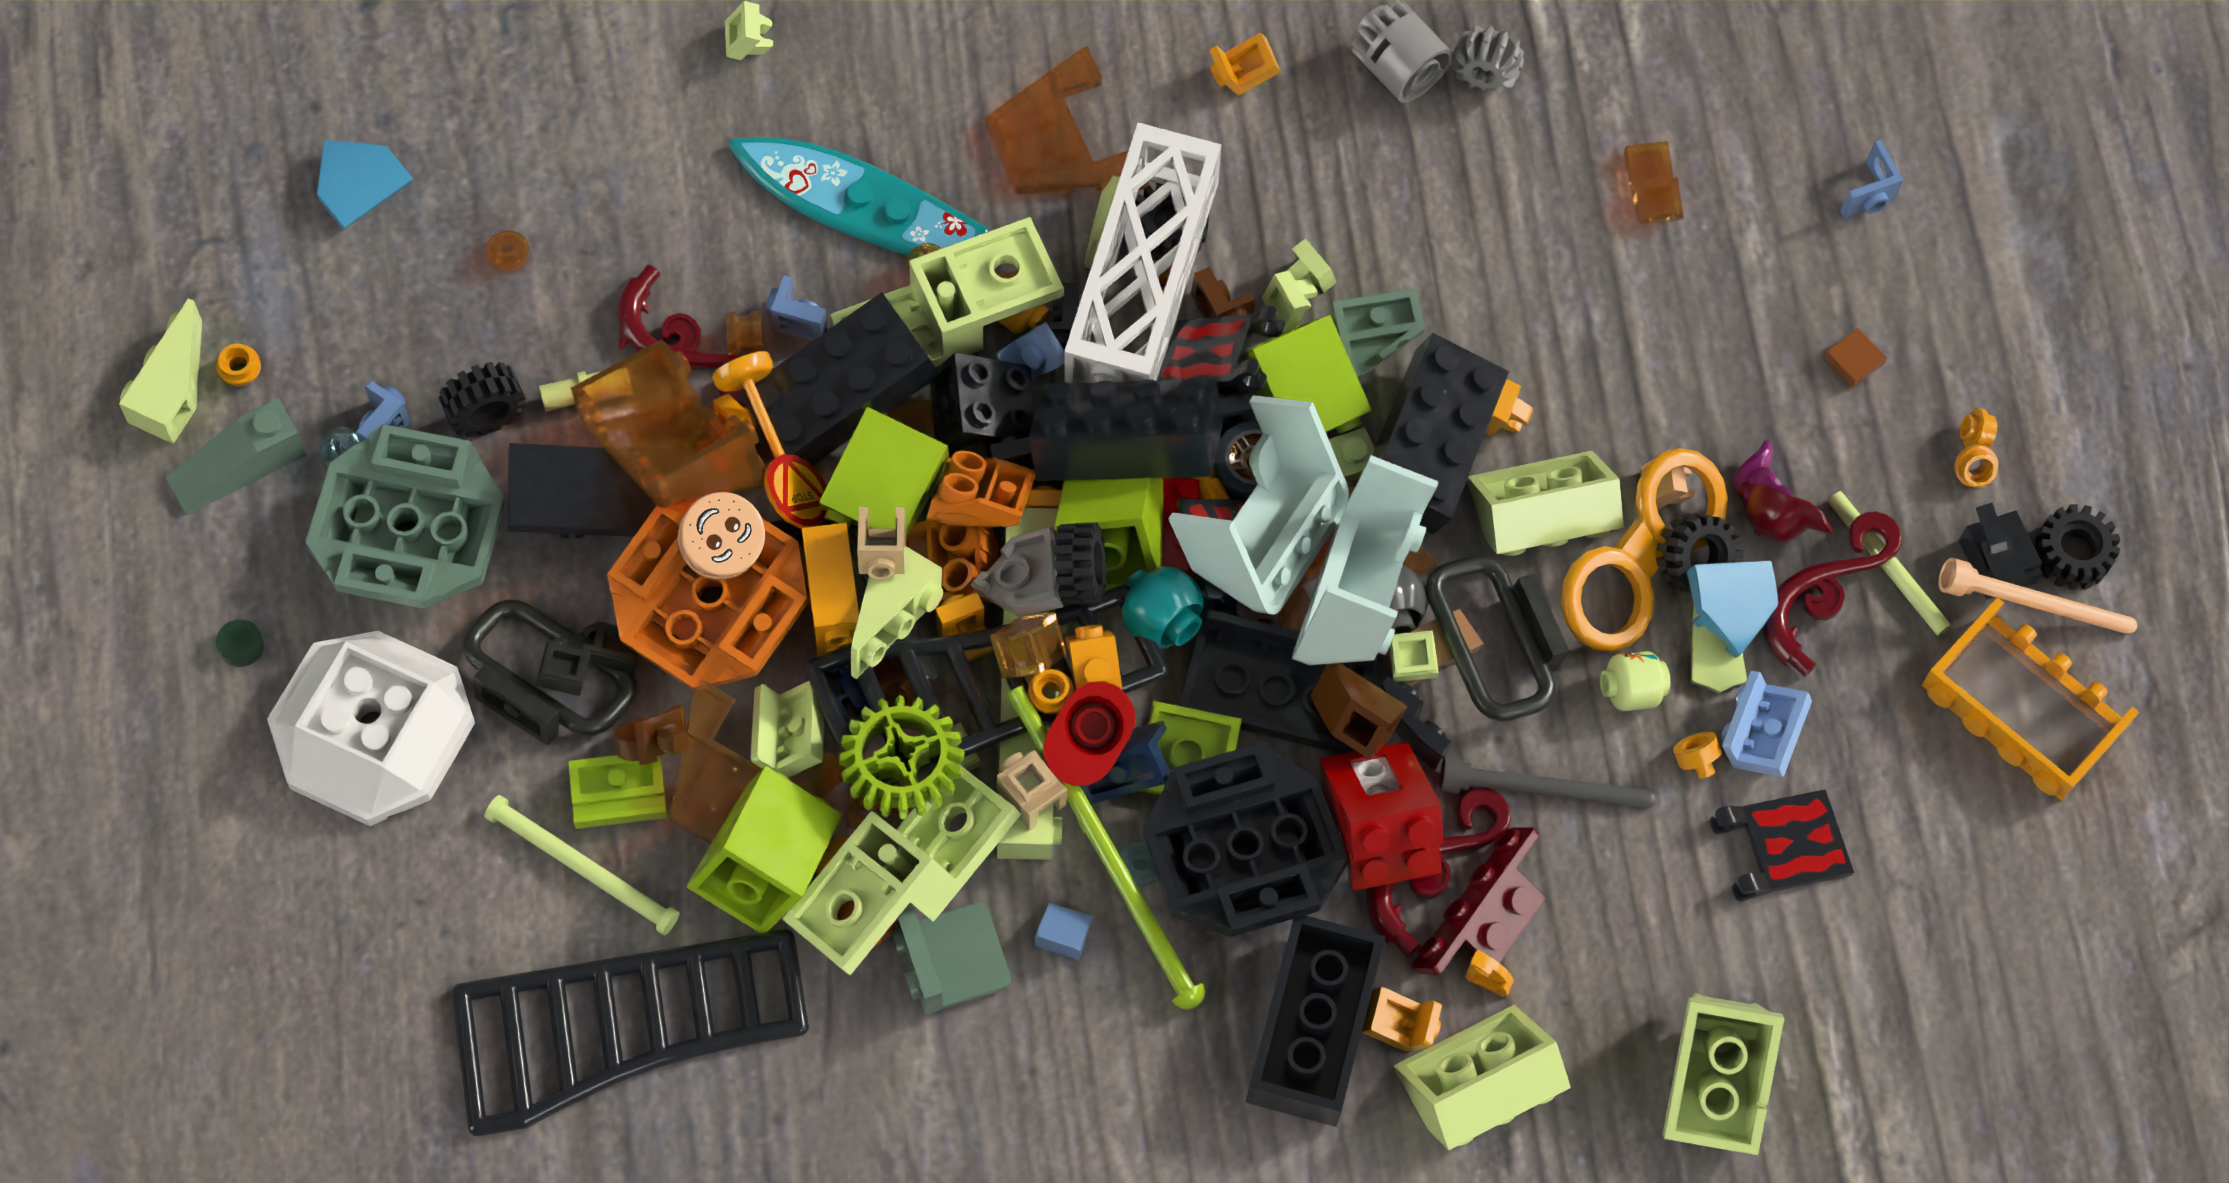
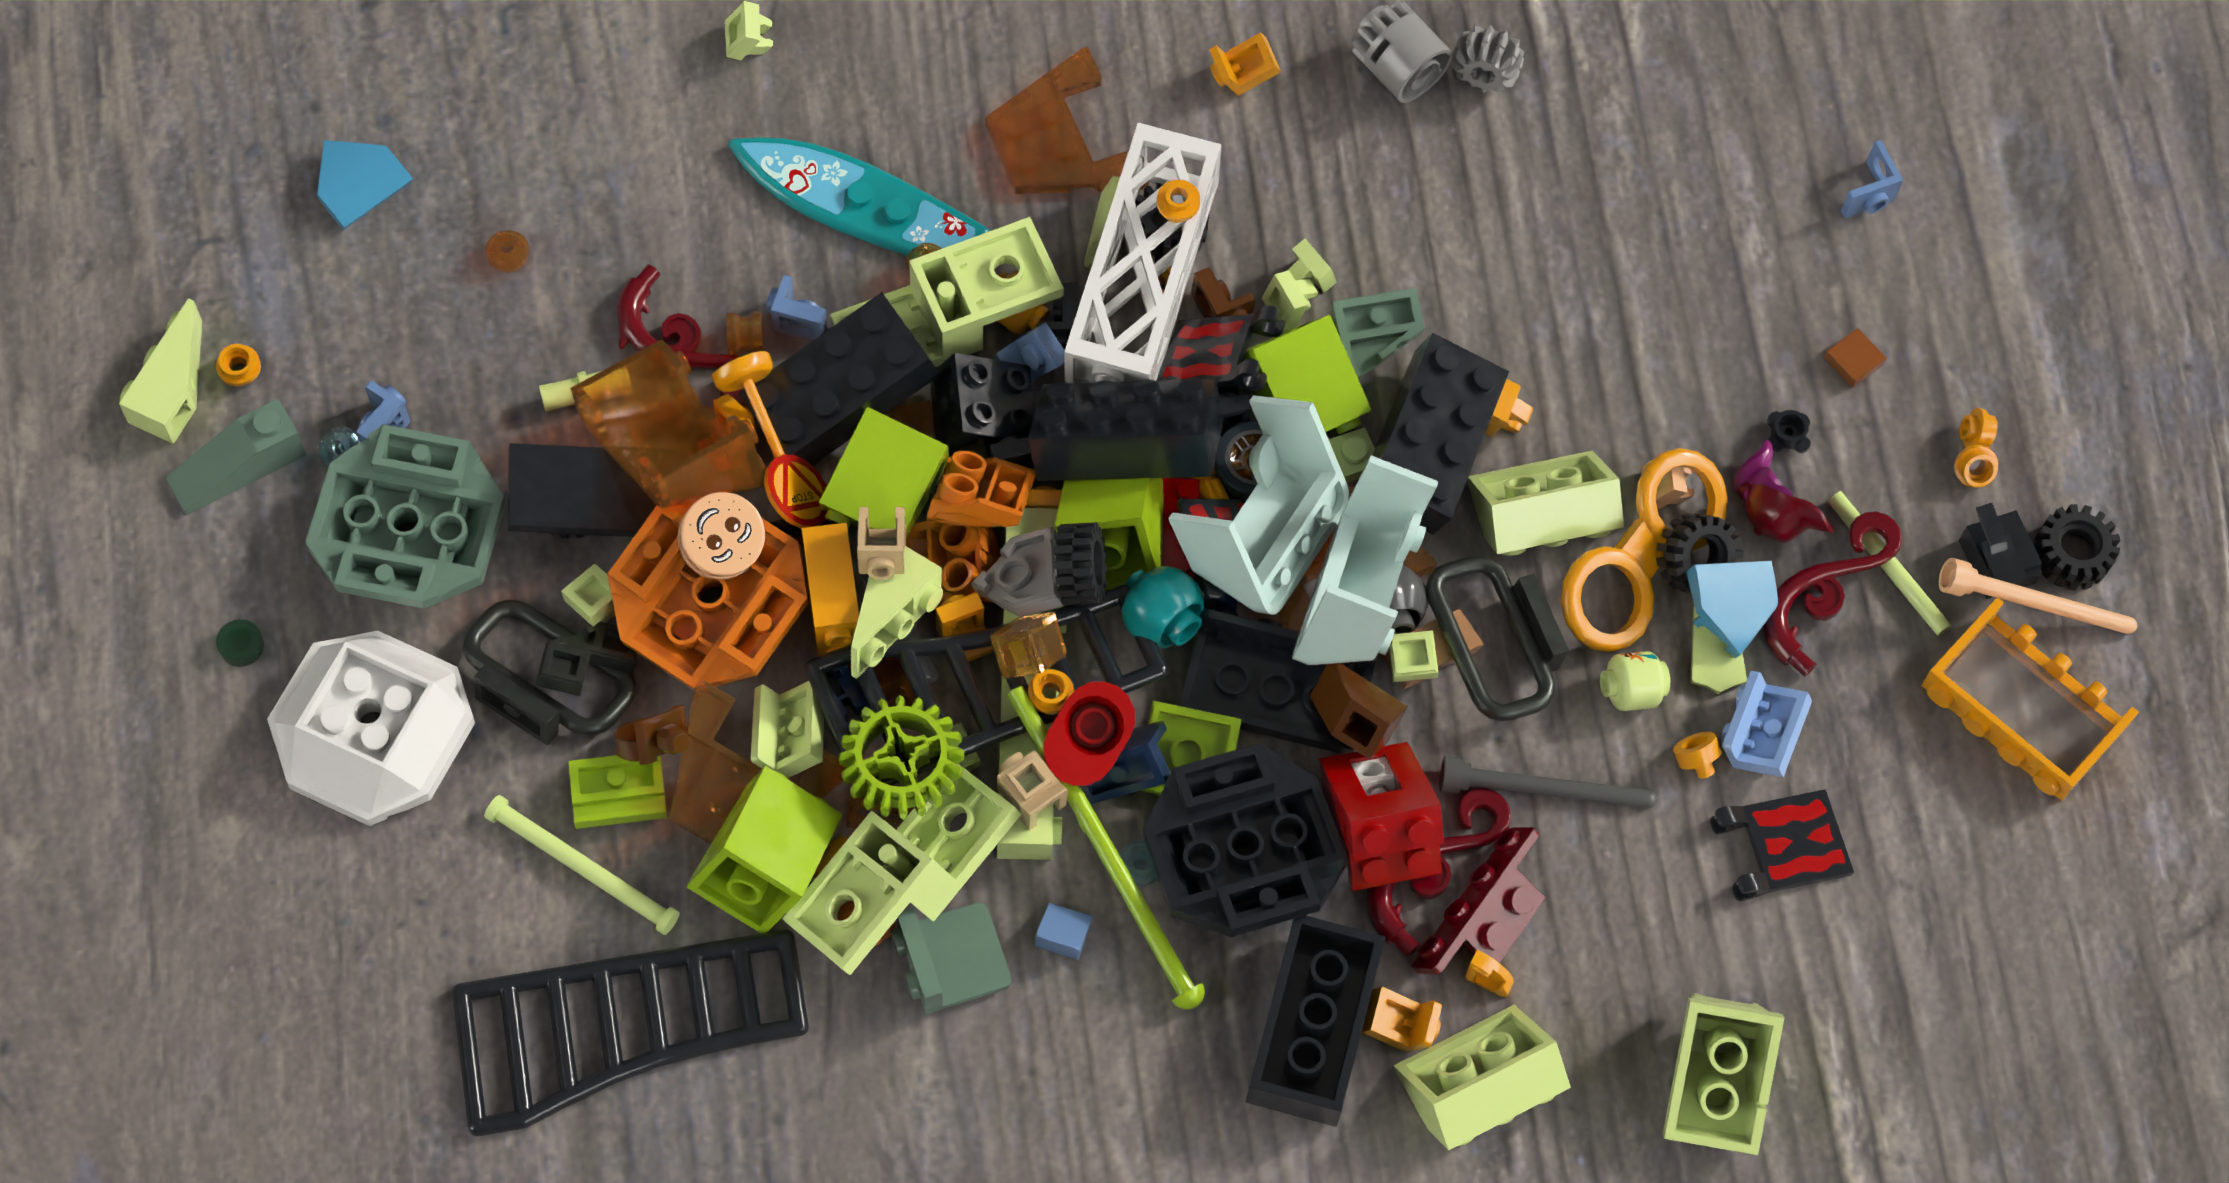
black tyre [439,362,526,437] -> none
light orange bracket [1065,625,1123,690] -> none
black slope [1381,676,1451,771] -> none
clear orange slope [1623,141,1684,224] -> none
none -> yellowish green tile [561,564,615,627]
none -> light orange plate [1156,179,1200,223]
none -> black plate [1767,410,1811,453]

